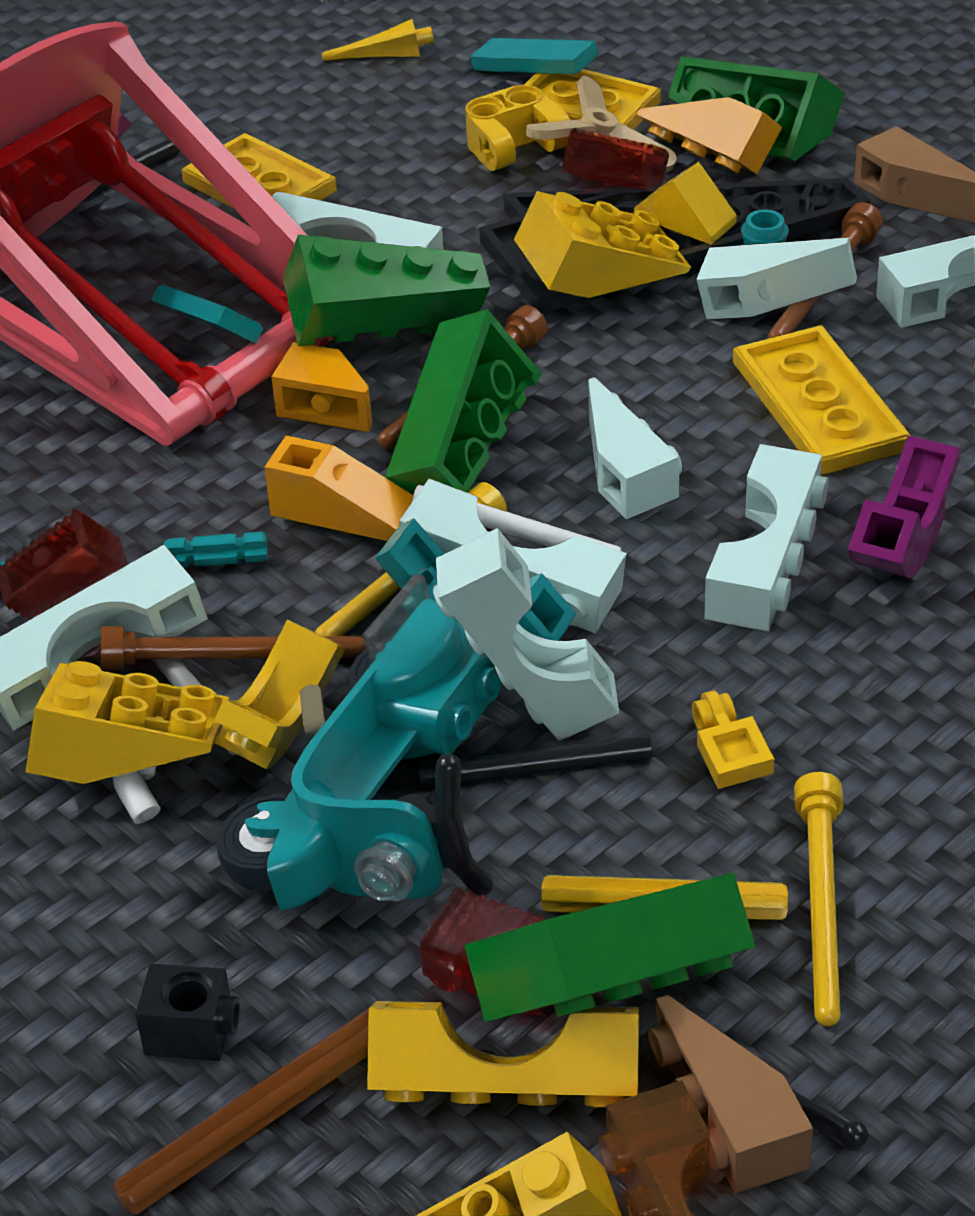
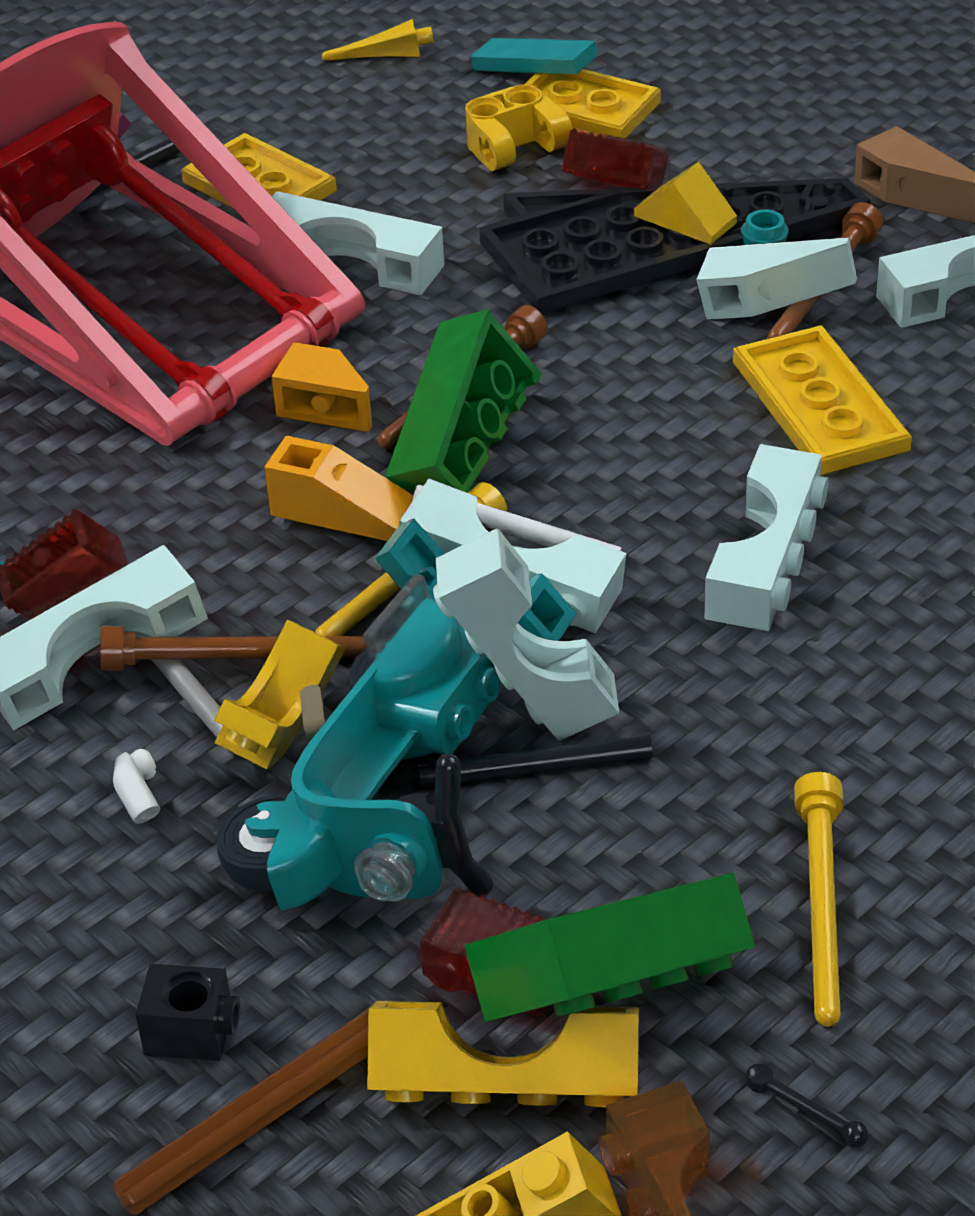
yellow slope [25,661,229,784] -> none
teal tile [151,285,263,344] -> none
teal axle [163,531,268,568] -> none
green wedge [283,235,490,346] -> none
yellow slope [514,191,691,298] -> none
tan piece [526,75,677,173] -> none
yellow axle [541,875,788,920] -> none
light aqua slope [588,377,682,520] -> none
light orange slope [637,97,782,175] -> none
medium nougat slope [648,995,813,1194] -> none
green wedge [668,56,845,161] -> none
yellow plate [692,690,774,789] -> none
magenta arch [848,435,961,578] -> none

